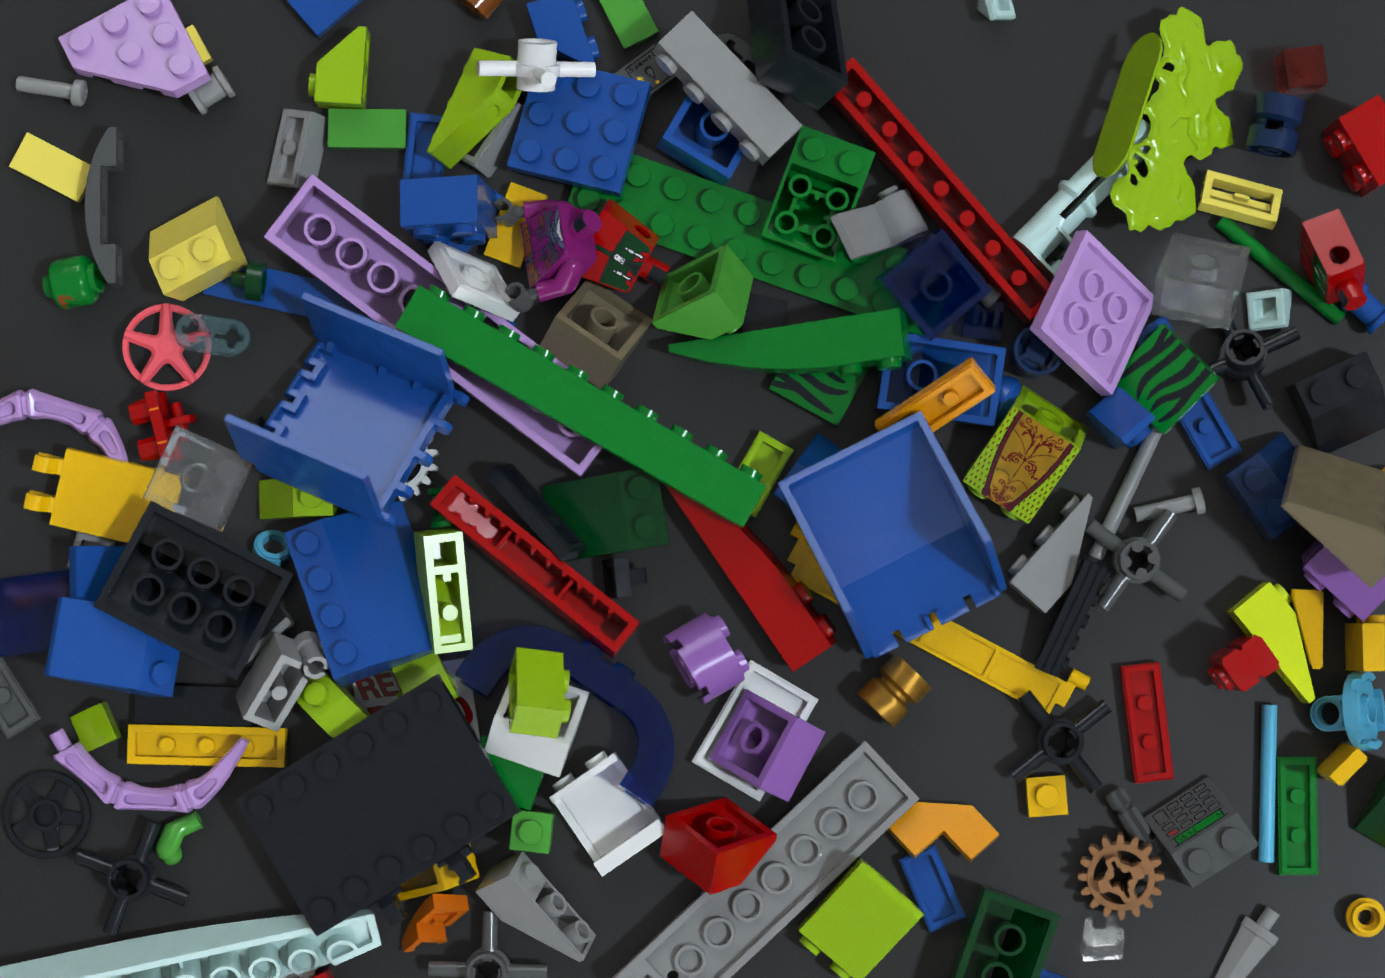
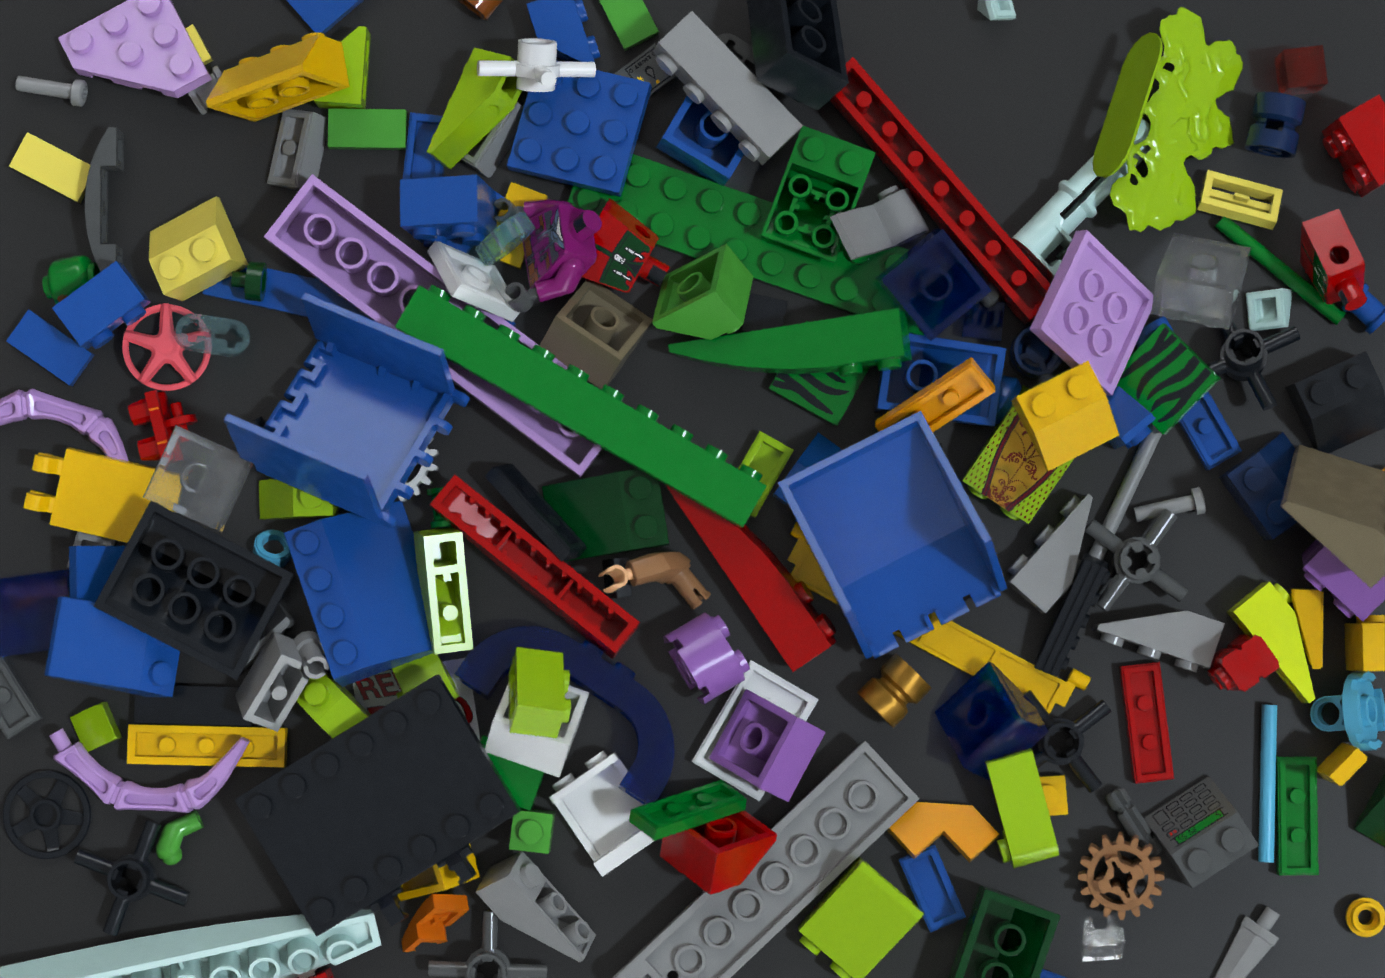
none -> blue tile [6,309,95,387]
none -> blue brick [52,261,151,349]
none -> yellow slope [206,33,349,122]
none -> clear light blue beam [475,211,536,267]
none -> medium nougat arm [598,551,711,610]
none -> green tile [629,780,747,841]
none -> clear blue slope [935,662,1049,780]
none -> lime door [985,749,1059,869]
none -> yellow slope [1011,361,1119,472]
none -> light grey slope [1092,610,1225,673]

